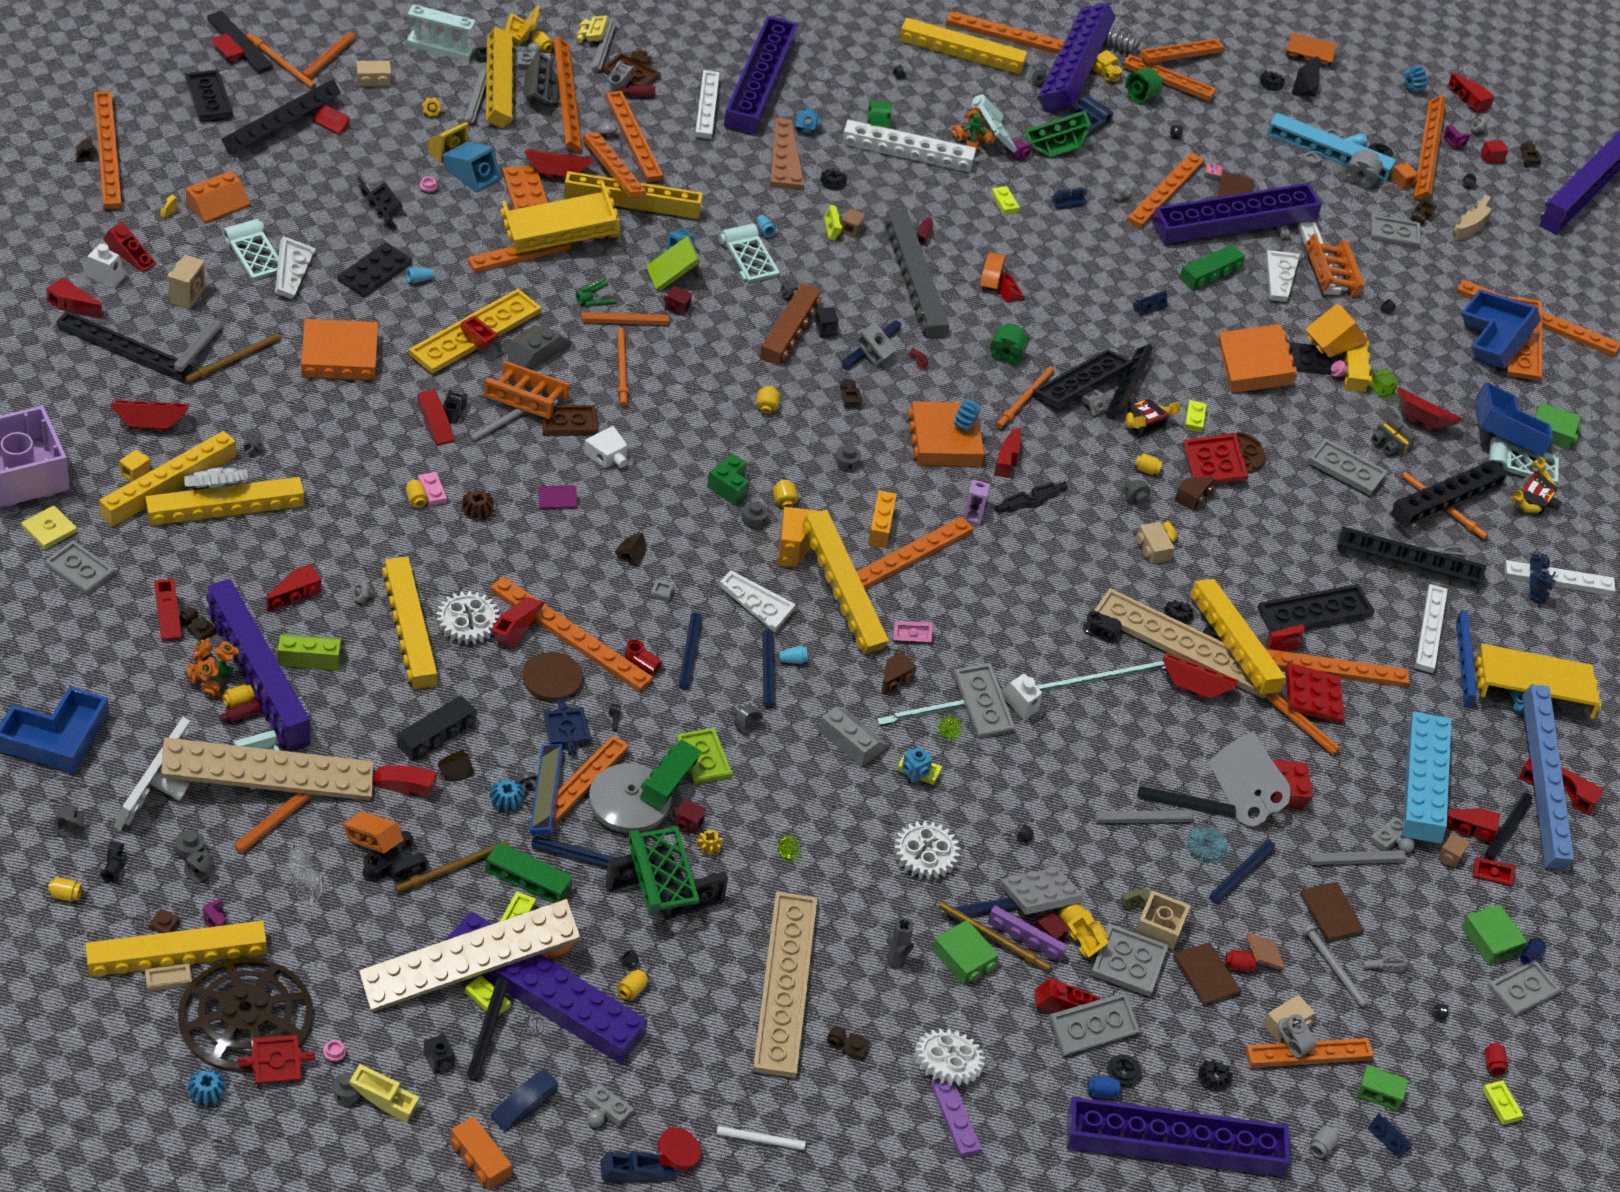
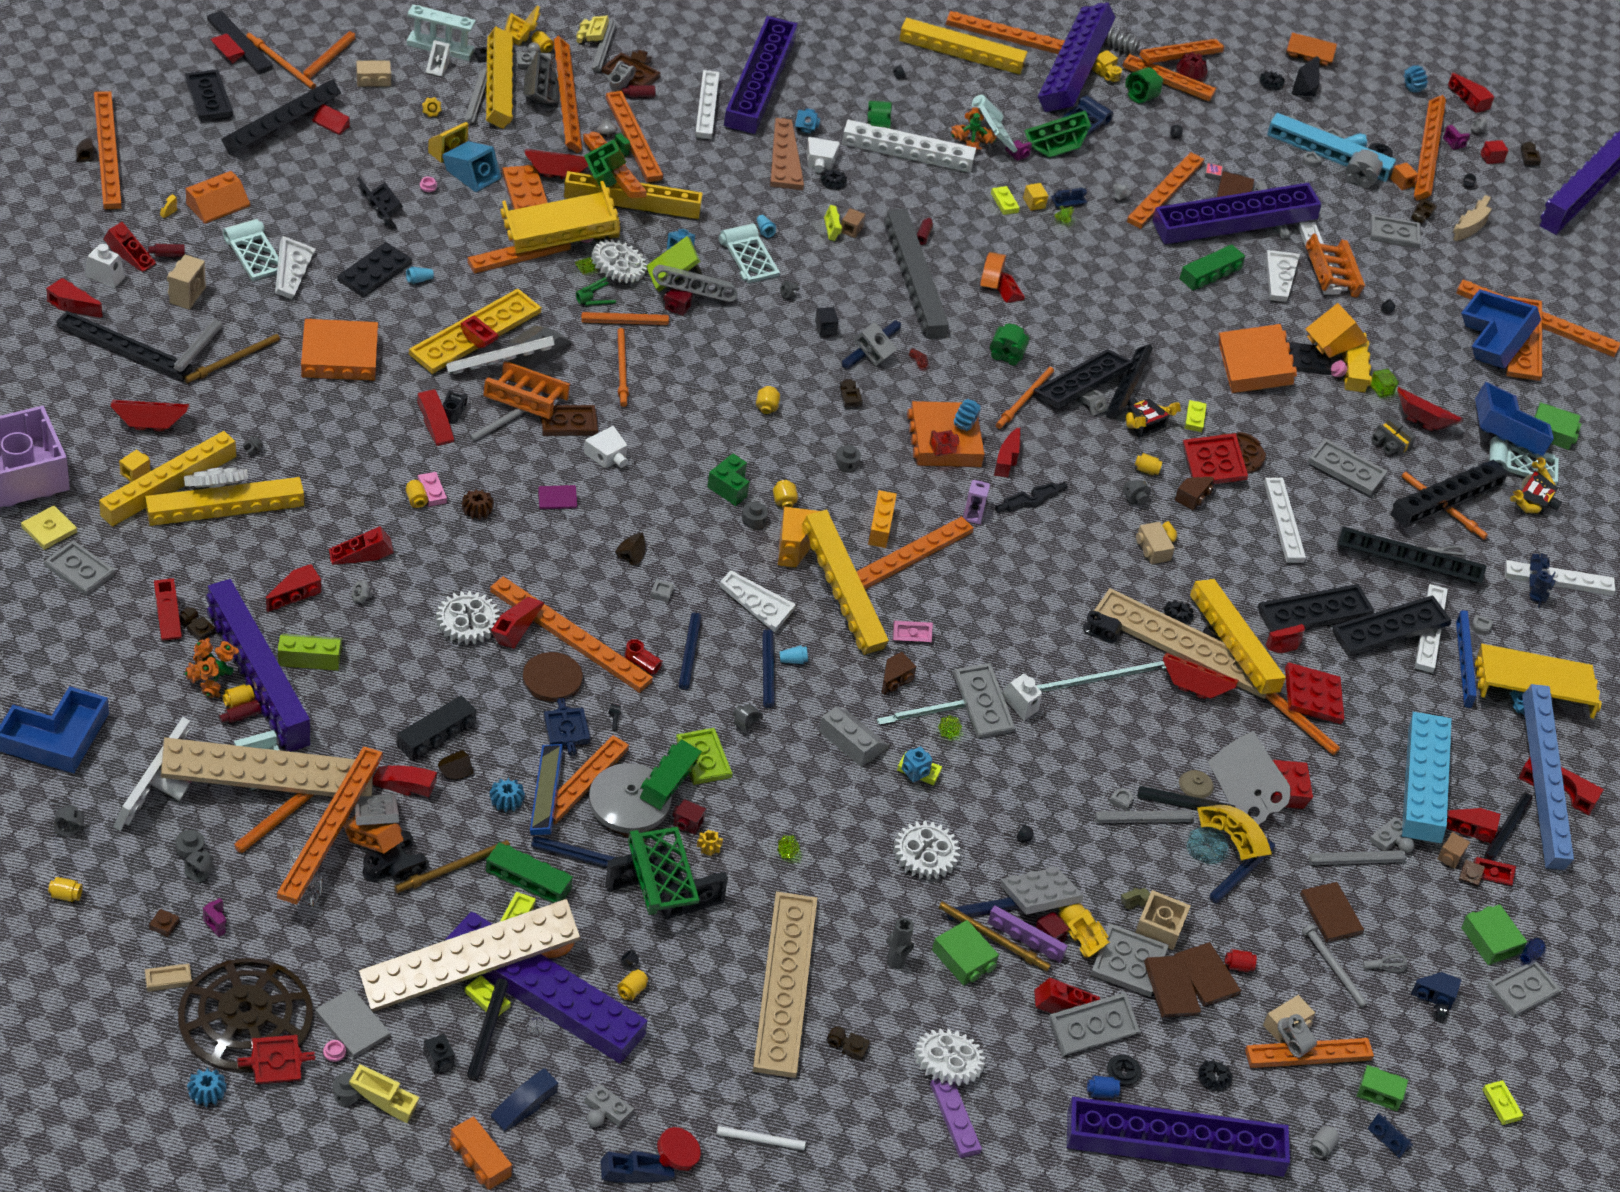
yellow brick [85,921,267,977] -> none
black connector [100,841,126,884] -> none
yellow brick [382,557,437,690] -> none
dark grey plate [517,771,537,794] -> none
dark orange brick [760,283,822,366] -> none
dark grey plate [1031,70,1047,86] -> none
dark blue hinge [1133,290,1168,316] -> none
nougat piece [1247,933,1285,970] -> none
orange plate [1266,649,1409,688] -> none
red brick [1484,1043,1508,1076] -> none
none -> dark red cylinder [148,243,185,257]
none -> orange plate [277,746,383,905]
none -> light grey tile [315,988,390,1059]
none -> red slope [329,526,394,565]
none -> light grey tile [354,794,399,825]
none -> white slope [426,40,450,76]
none -> white plate [446,336,555,374]
none -> clear neon green slope [575,257,598,274]
none -> green brick [584,139,627,188]
none -> white gear [591,239,647,284]
none -> green plate [615,133,631,157]
none -> light grey beam [653,265,737,302]
none -> white torso [806,137,840,173]
none -> clear red brick [929,430,959,456]
none -> yellow brick [1023,183,1048,211]
none -> clear neon green piece [1054,205,1074,224]
none -> light grey tile [1109,788,1133,811]
none -> reddish brown tile [1144,956,1201,1018]
none -> dark red piece [1176,52,1208,83]
none -> dark tan piece [1179,770,1214,798]
none -> yellow brick [1197,805,1272,860]
none -> white plate [1264,478,1306,563]
none -> black plate [1332,595,1451,656]
none -> dark blue slope [1411,972,1462,1010]
none -> reddish brown plate [1458,860,1485,887]
none -> light grey tile [1471,615,1493,635]

